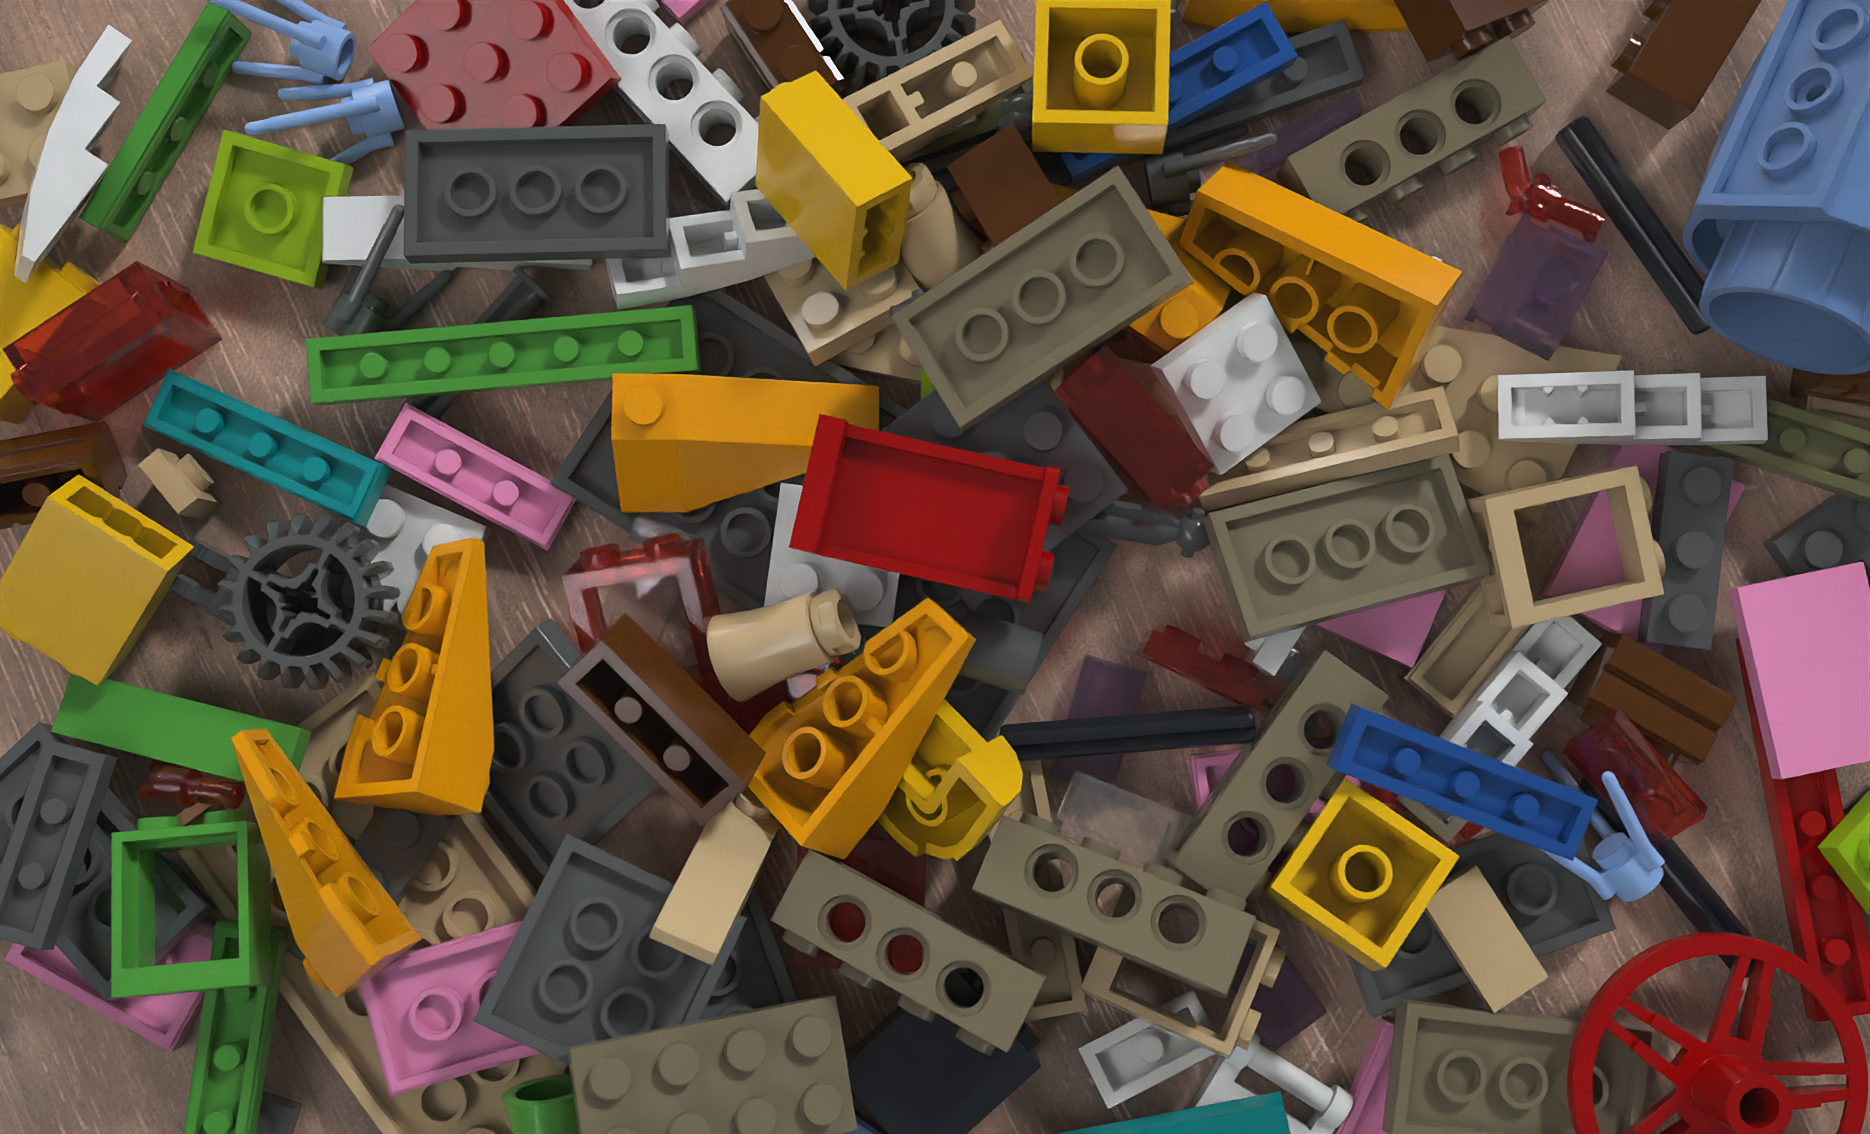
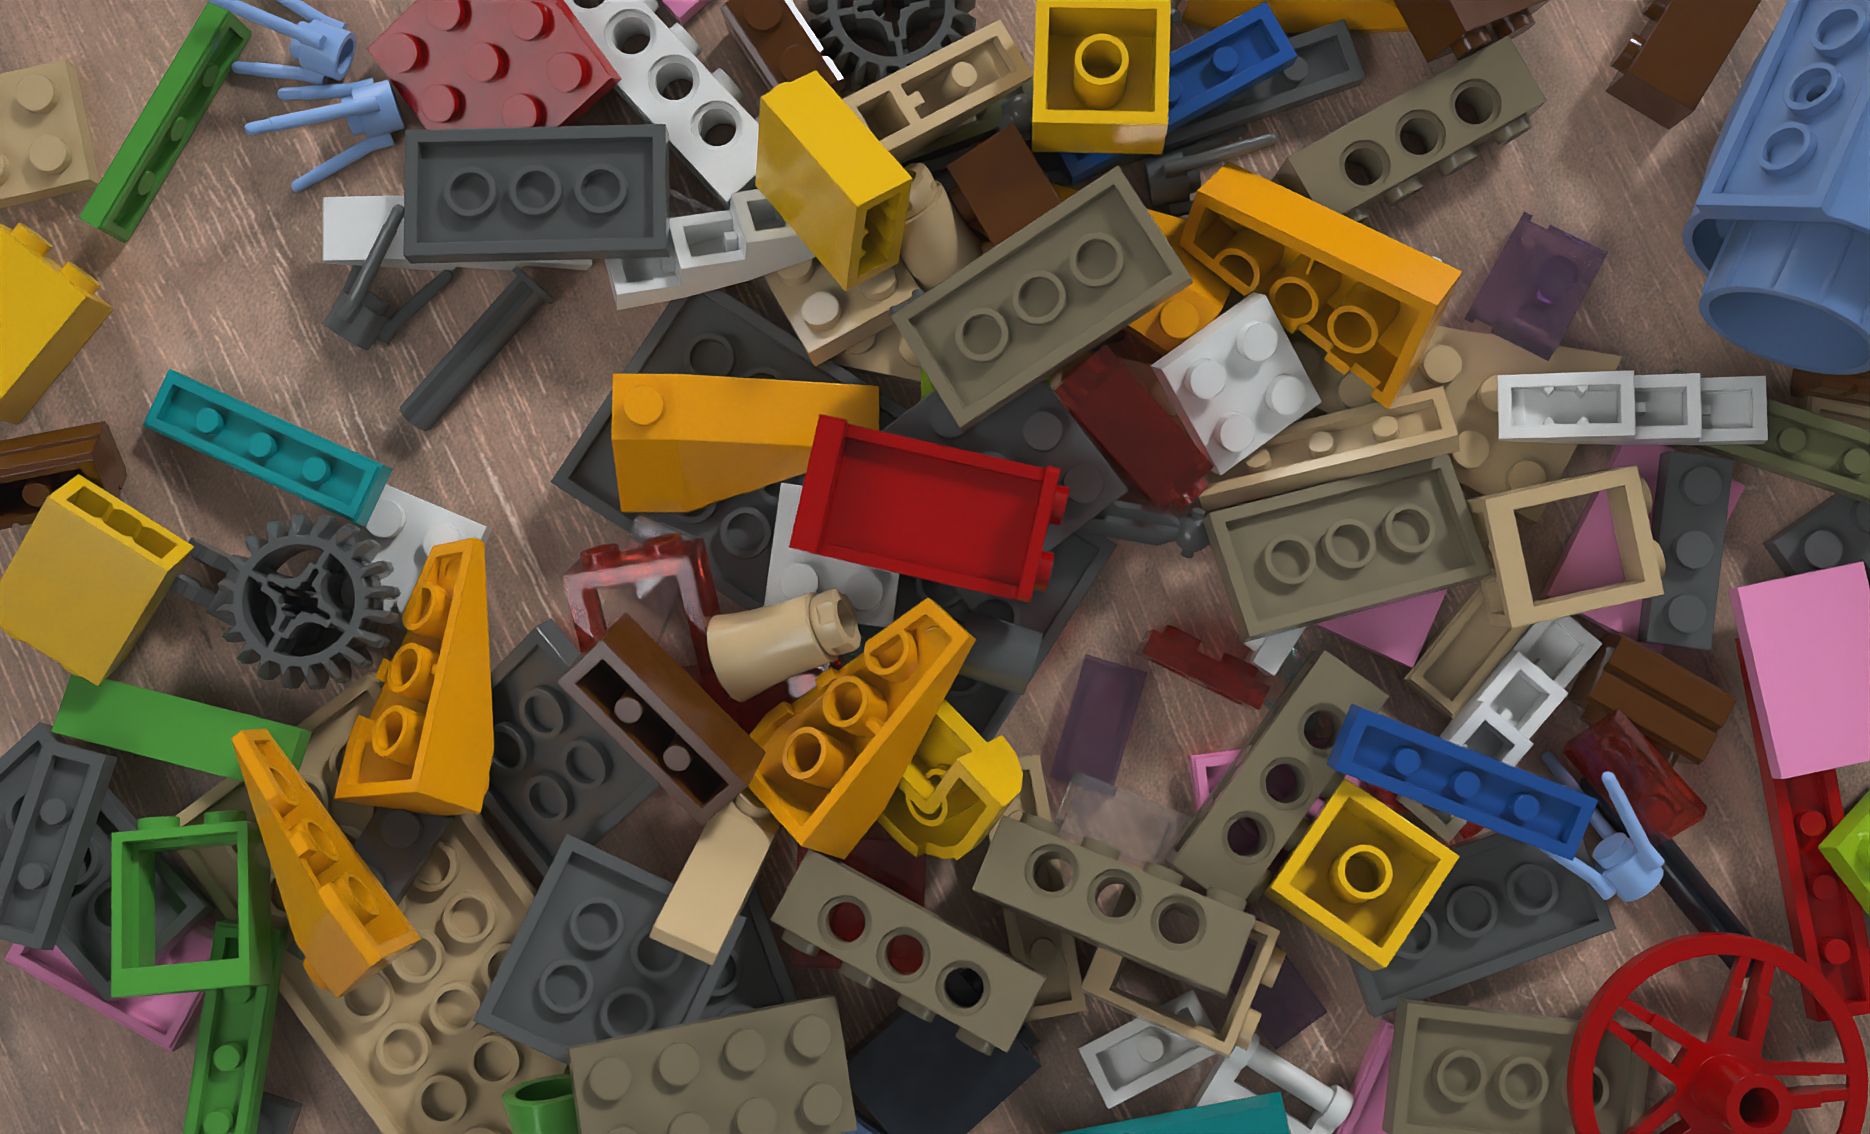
clear red window [2,261,222,422] -> none
white slope [14,25,132,283] -> none
clear red piece [137,758,244,810] -> none
tan plate [138,449,222,520] -> none
lime plate [192,129,354,289] -> none
bright green plate [306,305,701,406] -> none
bright pink tile [360,919,541,1097] -> none
bright pink tile [374,403,577,551] -> none
black axle [999,705,1256,762] -> none
clear purple tile [1232,91,1363,177] -> none
tan tile [1424,864,1549,1013] -> none
clear red piece [1498,146,1605,245] -> none
black axle [1555,116,1711,335] -> none

